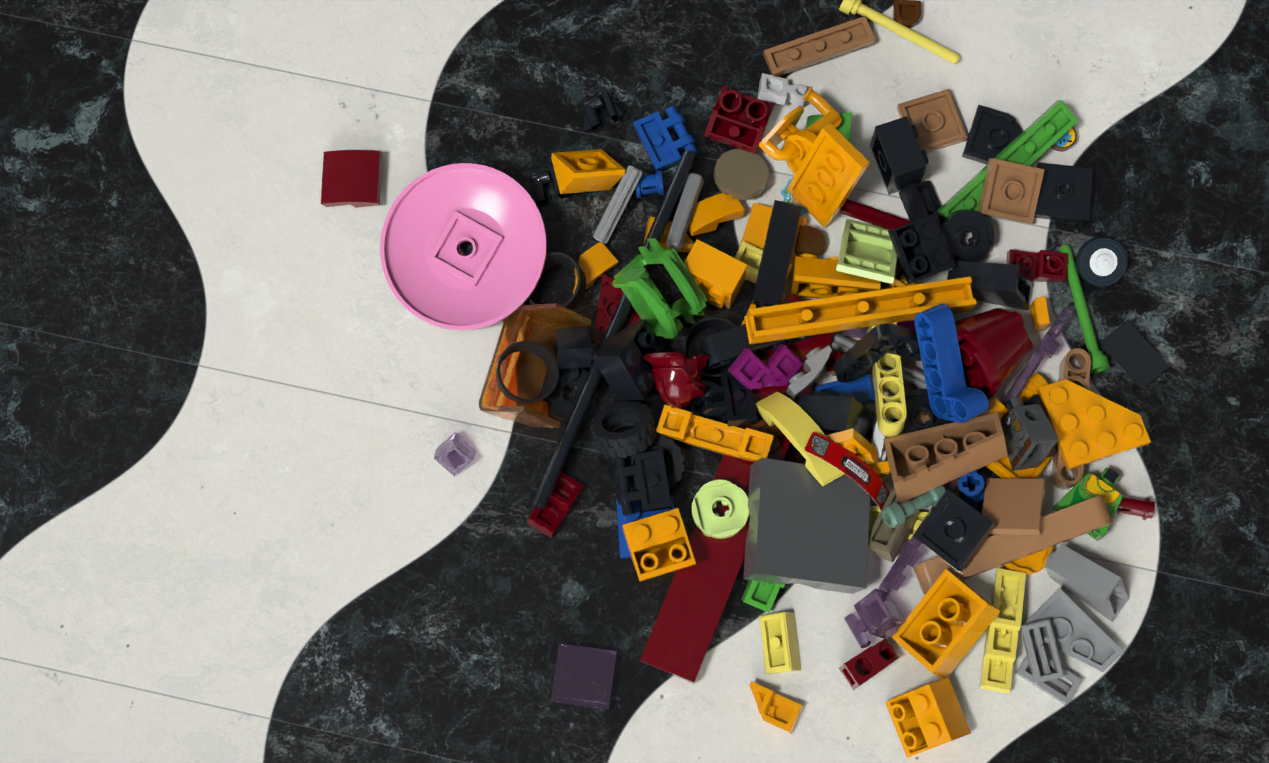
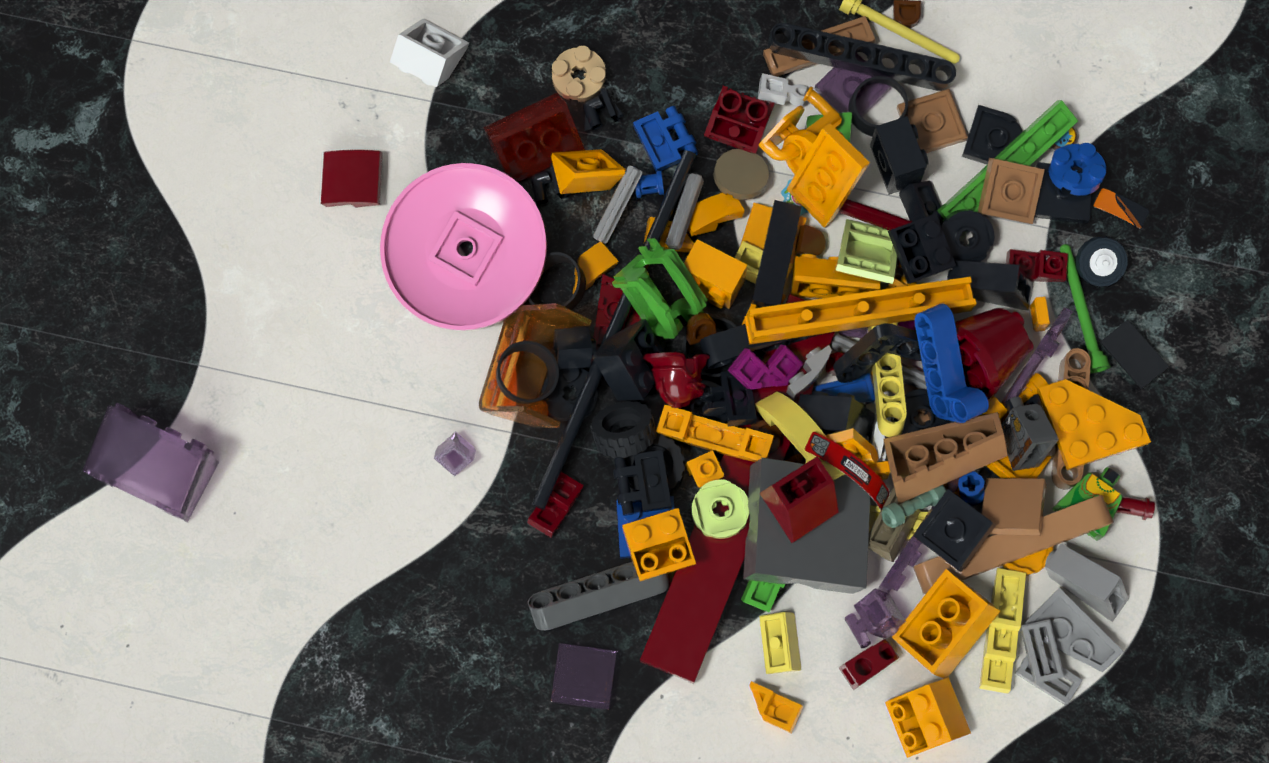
none -> clear purple windscreen [82,403,219,523]
none -> white slope [390,19,469,87]
none -> clear red slope [483,93,585,182]
none -> dark grey beam [528,562,670,631]
none -> tan plate [552,46,606,102]
none -> light orange bracket [685,450,724,488]
none -> reddish brown tile [686,313,716,345]
none -> dark red slope [760,456,839,543]
none -> black beam [768,23,956,91]
none -> clear purple tile [814,53,891,124]
none -> black tyre [848,76,909,136]
none -> blue plate [1049,143,1106,196]
none -> sticker [1093,188,1149,229]

